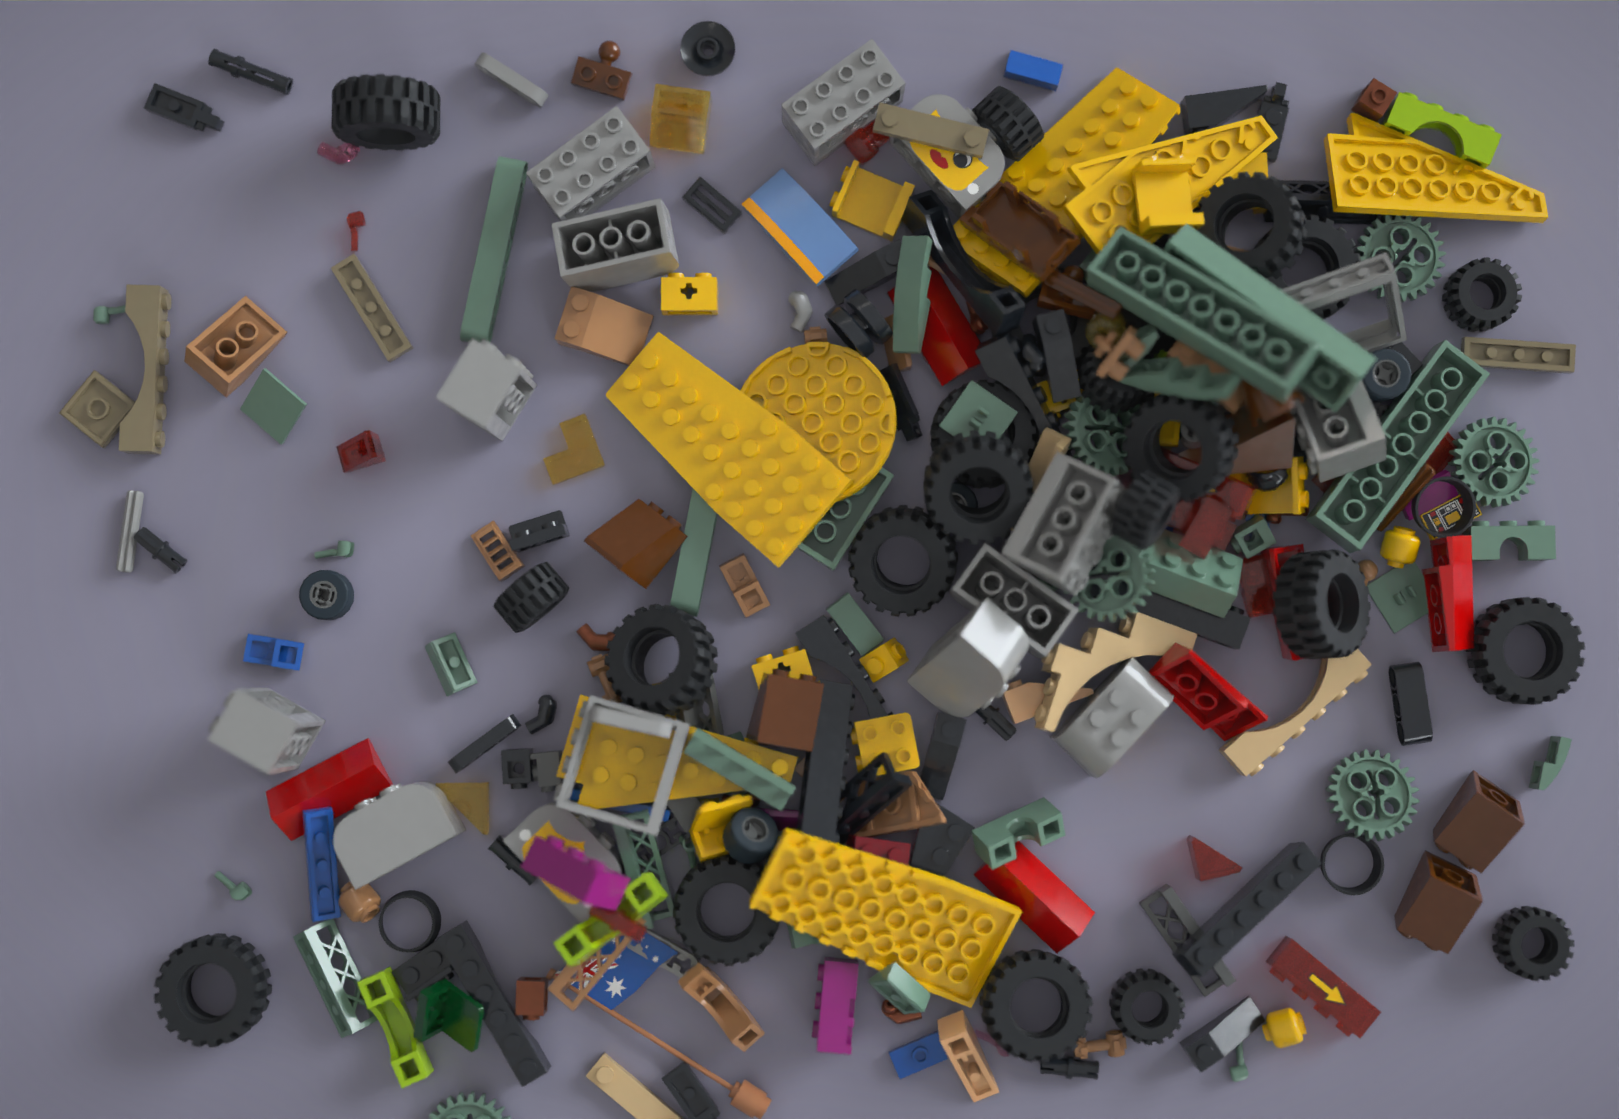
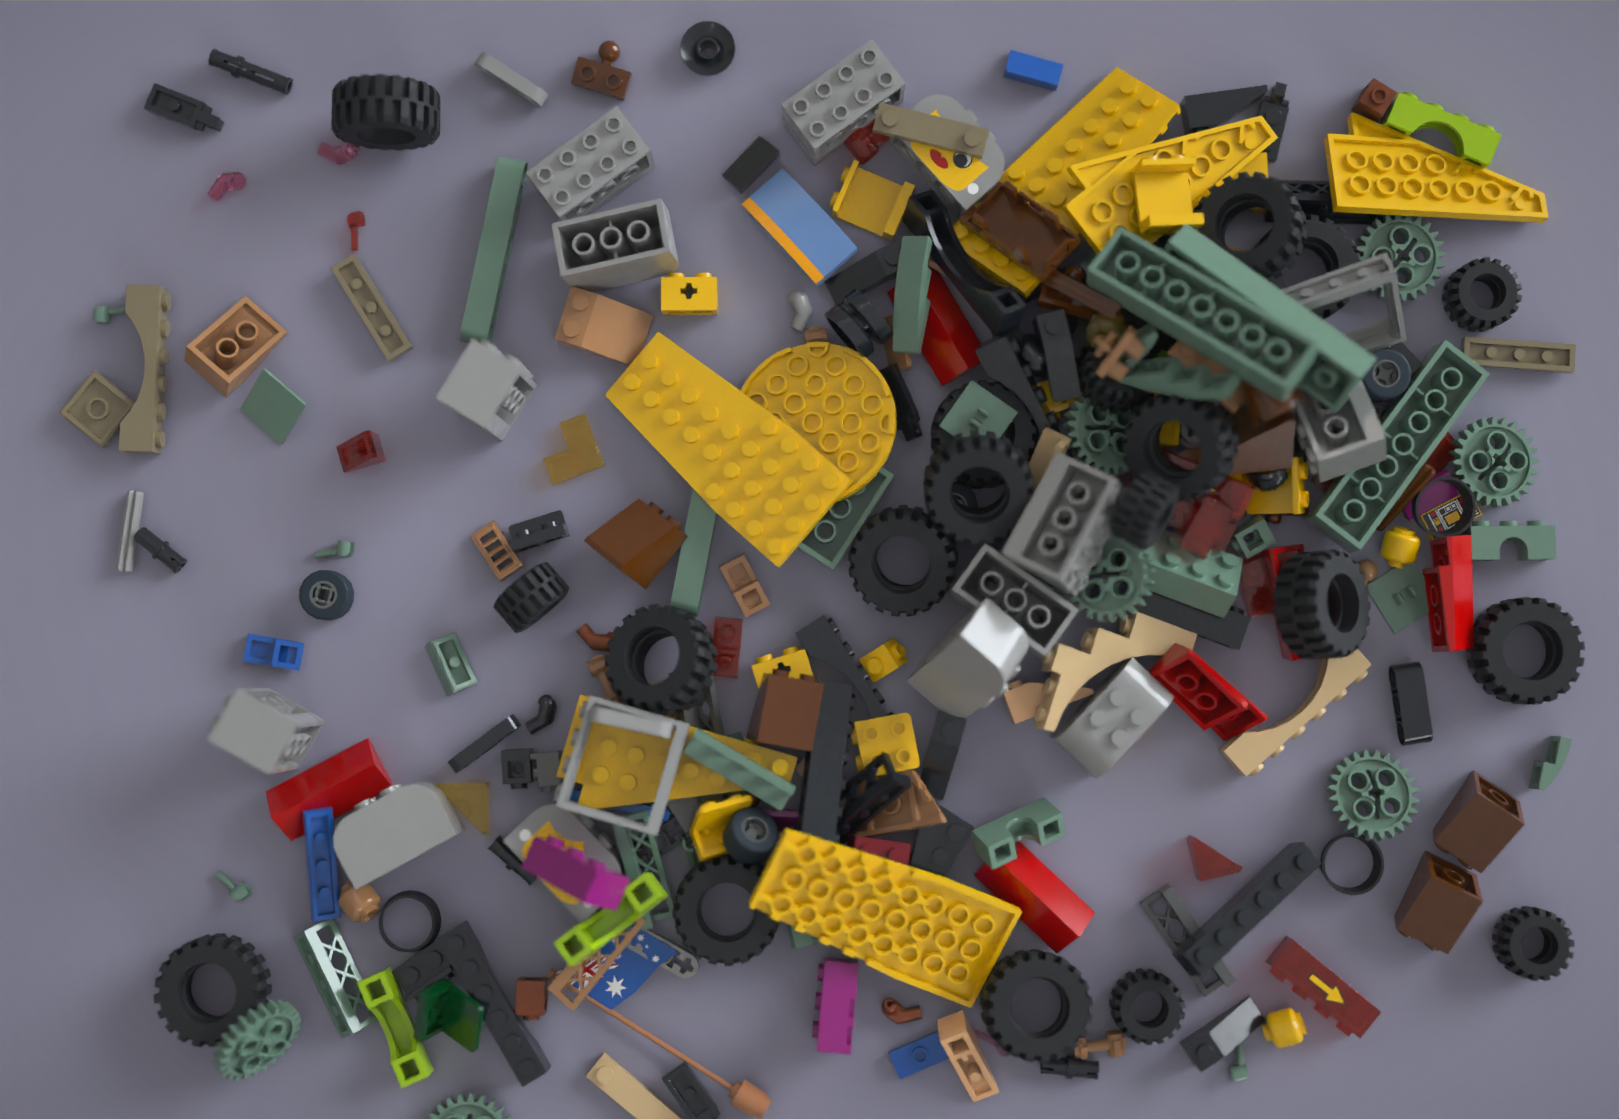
clear red pin [589,905,648,943] -> none
clear yellow slope [650,84,712,154] -> none
medium nougat arch [678,963,765,1052] -> none
black tile [682,177,742,234] -> none
sand green slope [826,592,884,656] -> none
sand green slope [868,962,930,1015] -> none
copper arm [965,301,988,334] -> none
black tyre [972,86,1044,162] -> none
black axle [975,704,1017,741] -> none
none -> clear pink arm [207,172,246,202]
none -> sand green gear [213,999,302,1082]
none -> clear red slope [713,616,743,678]
none -> black slope [722,136,779,194]

